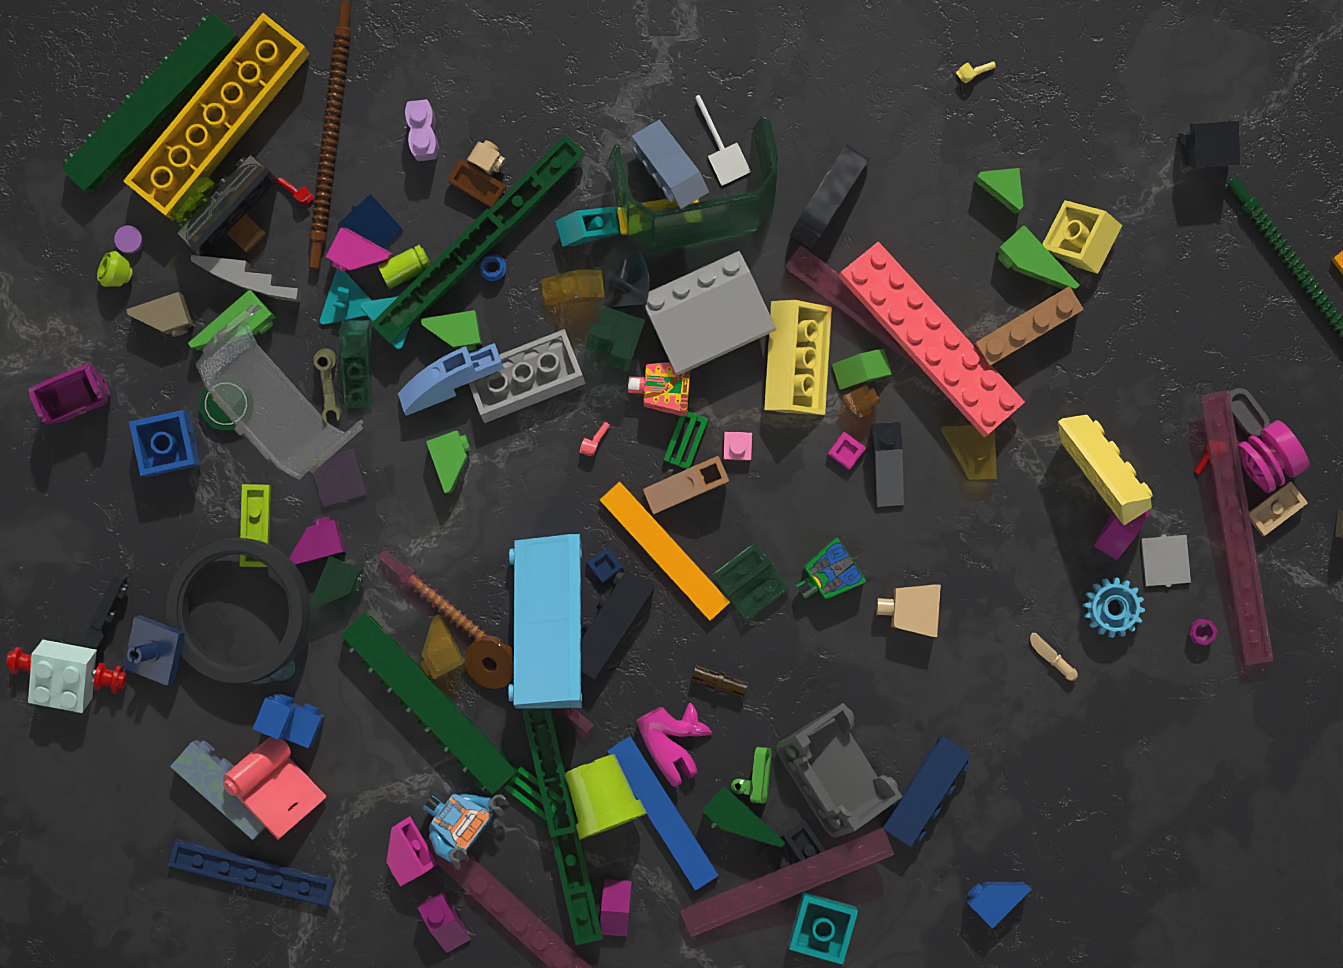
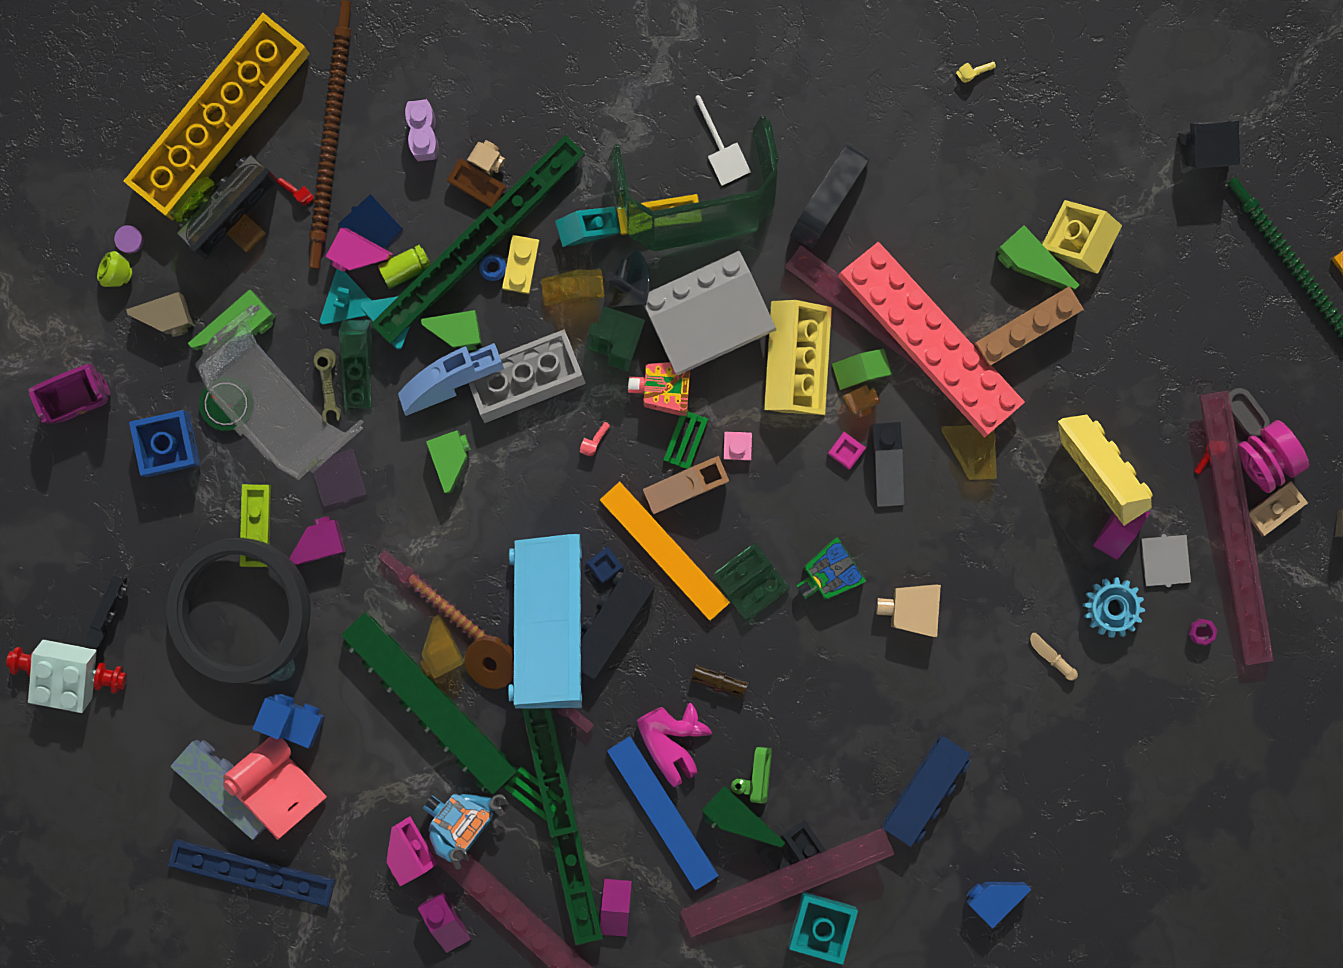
dark green brick [60,12,240,195] -> none
dark blue tile [123,615,185,686] -> none
light grey slope [191,255,302,303] -> none
clear green slope [310,556,365,609] -> none
lime piece [565,754,647,840] -> none
sand blue brick [632,119,709,209] -> none
dark grey windscreen [776,703,903,837] -> none
bright green slope [974,168,1023,214] -> none
none -> light yellow plate [502,235,540,294]

